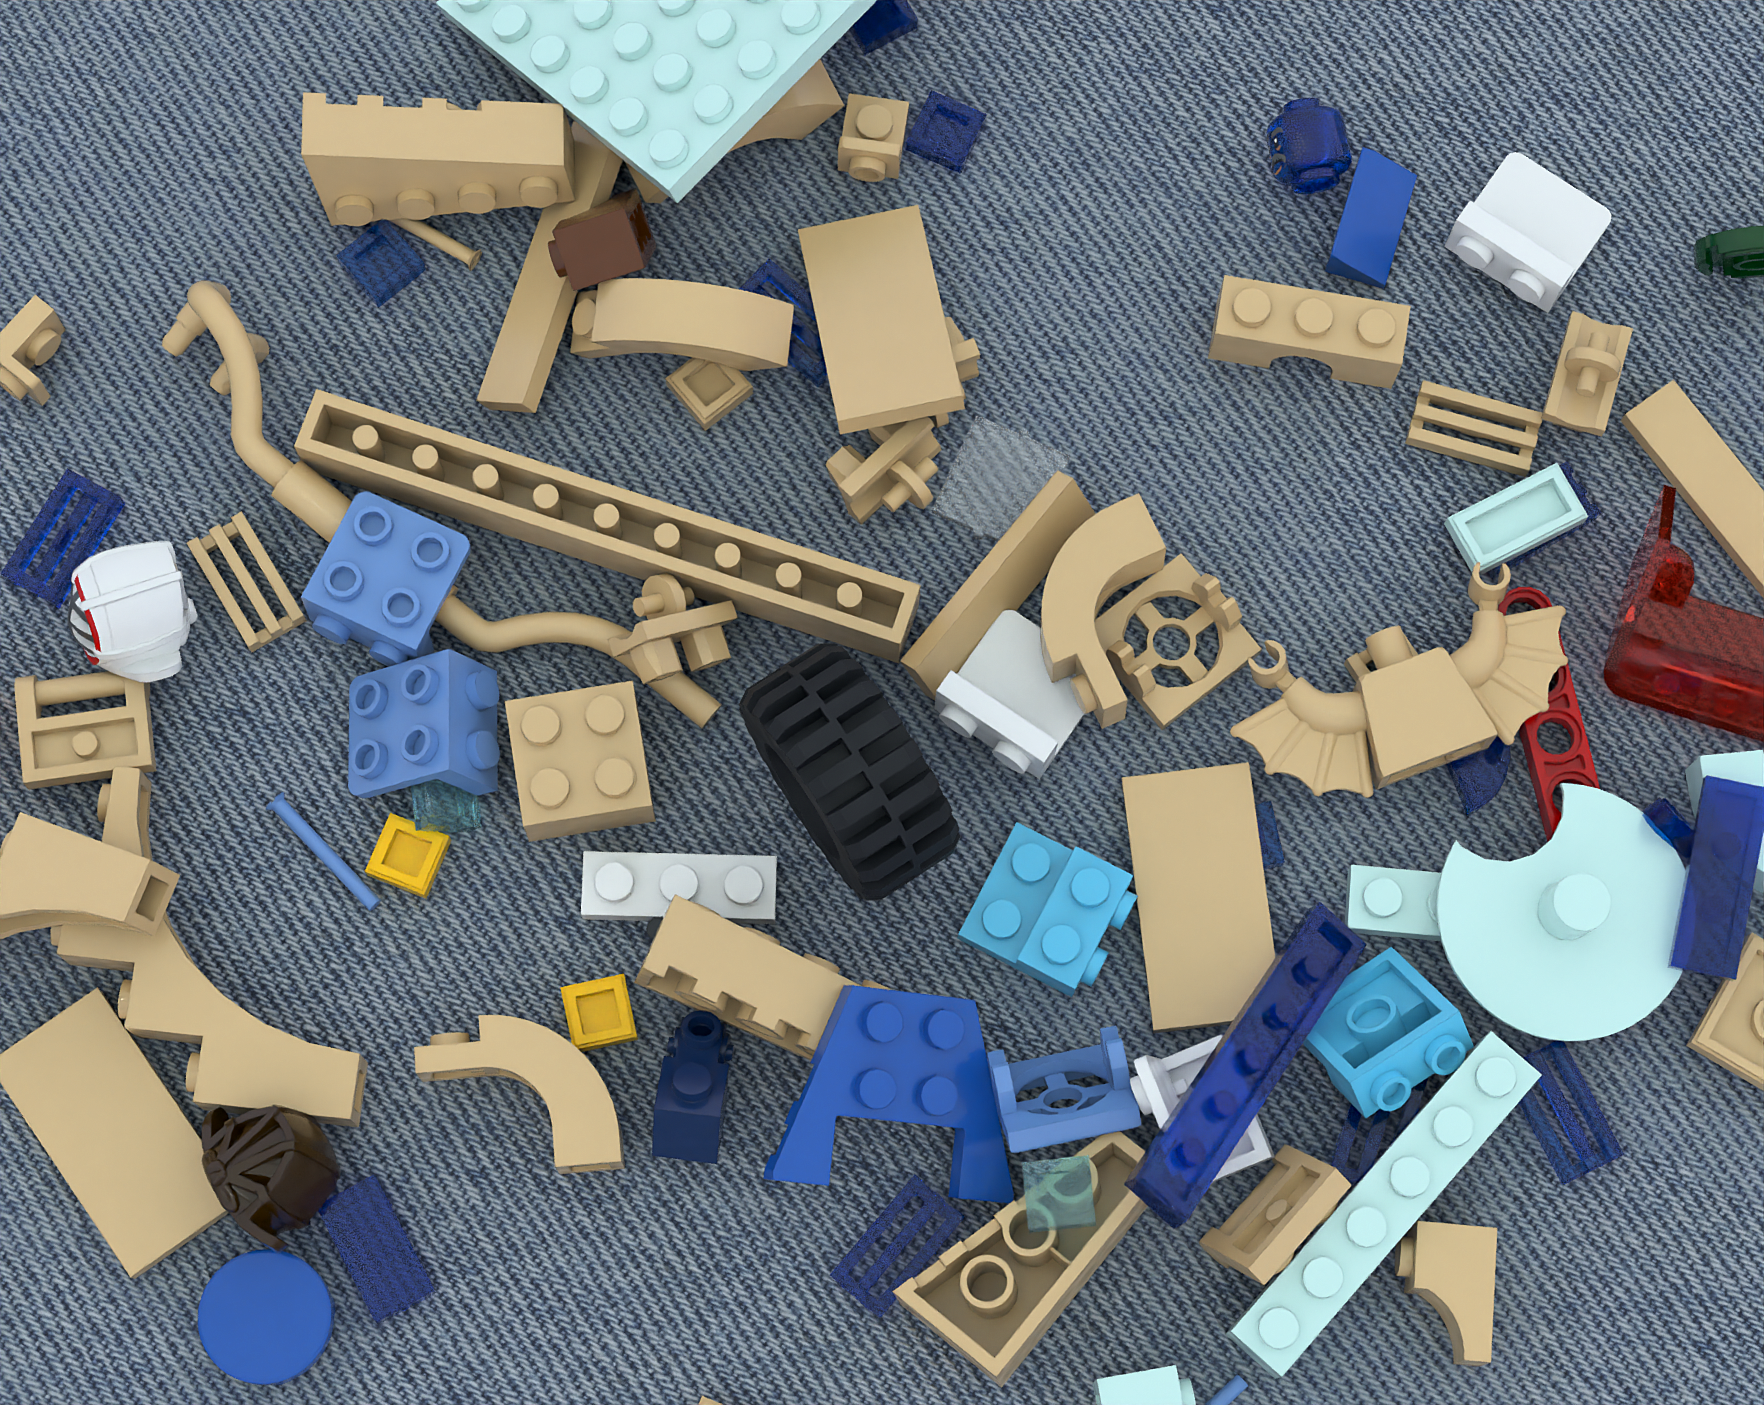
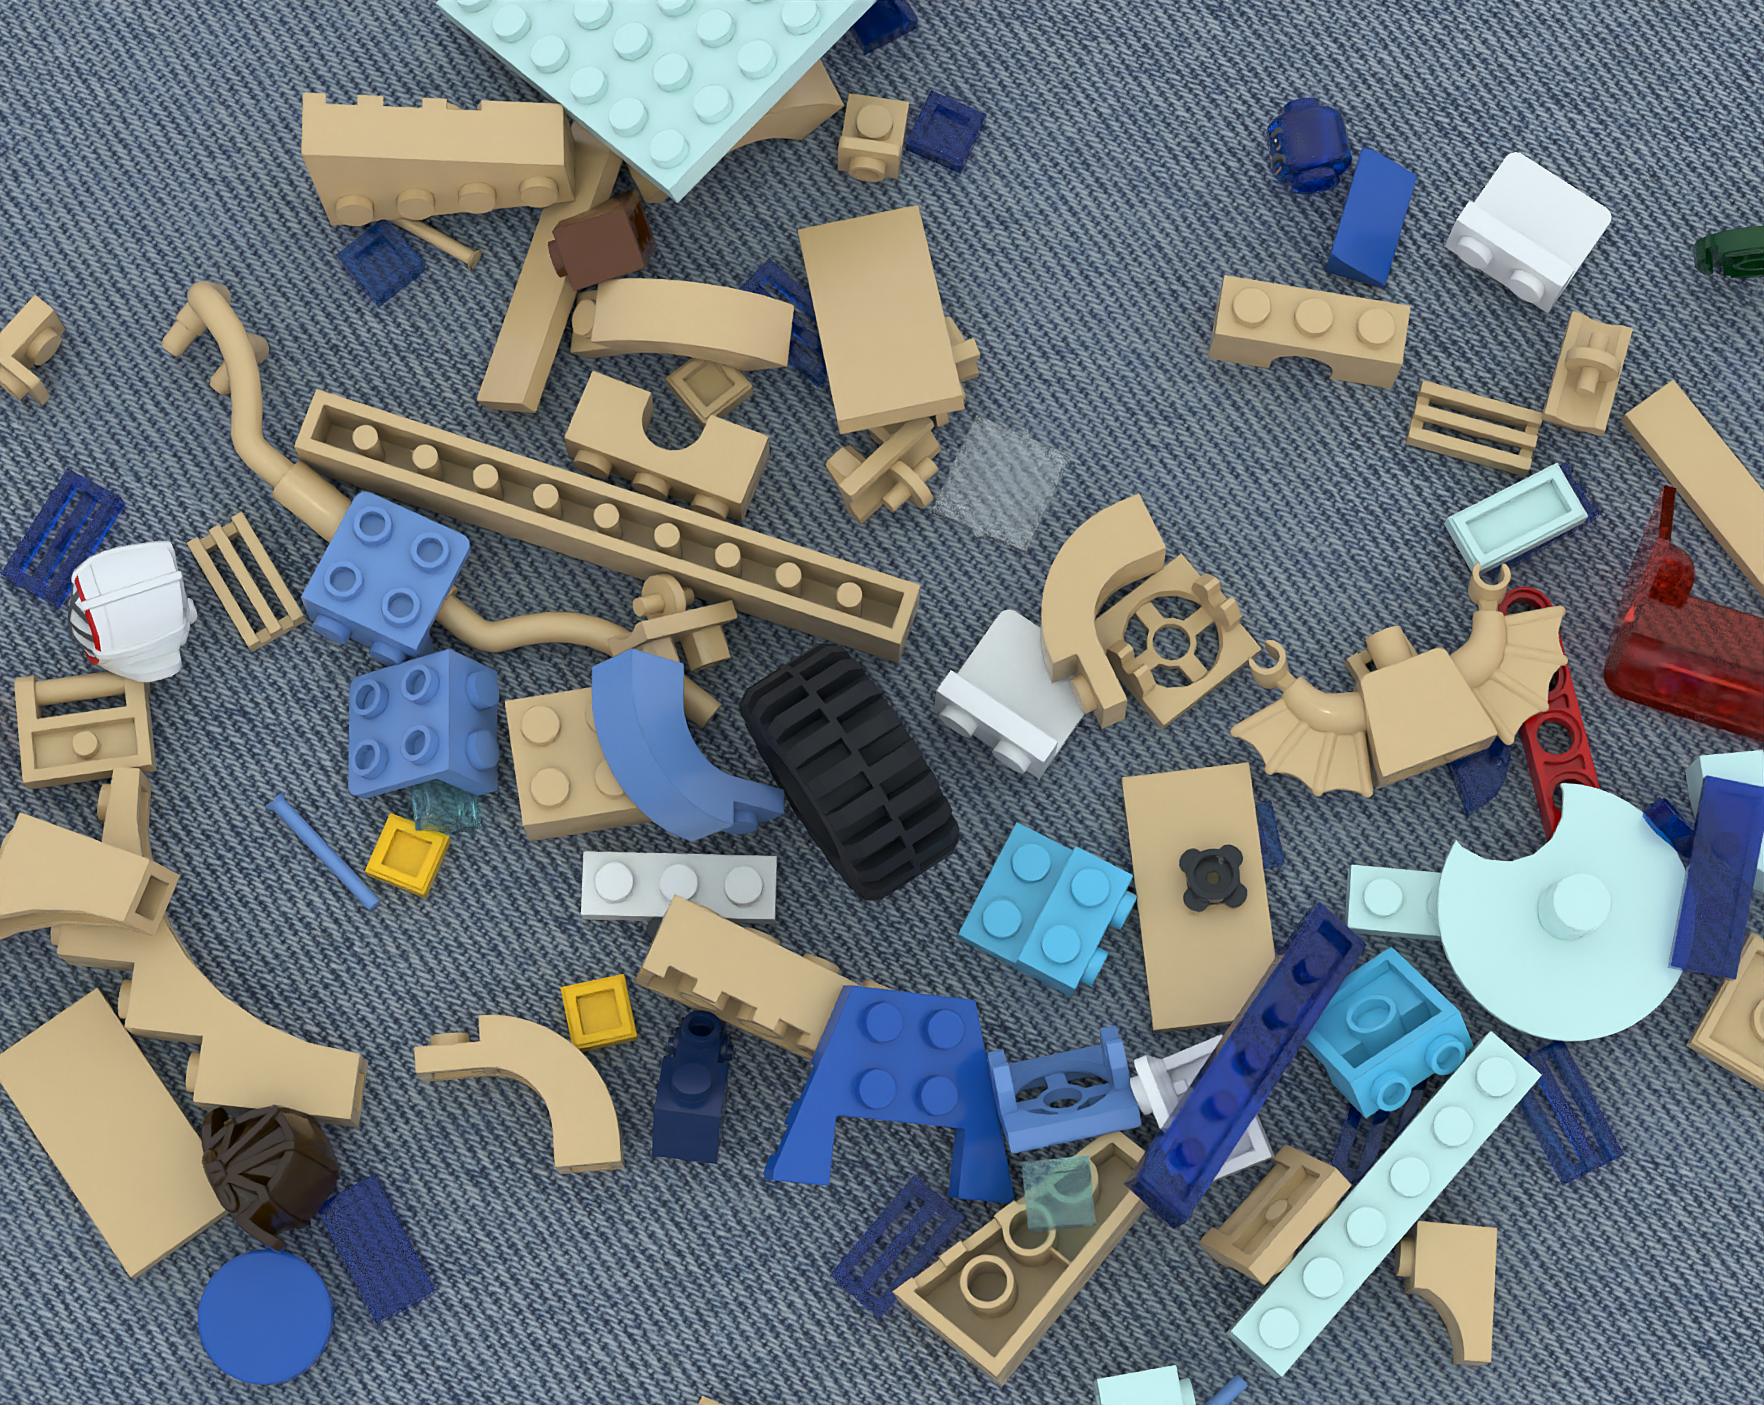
tan tile [900,470,1096,700] -> none
none -> tan arch [564,371,770,522]
none -> medium blue arch [592,649,784,841]
none -> black plate [1179,845,1247,912]

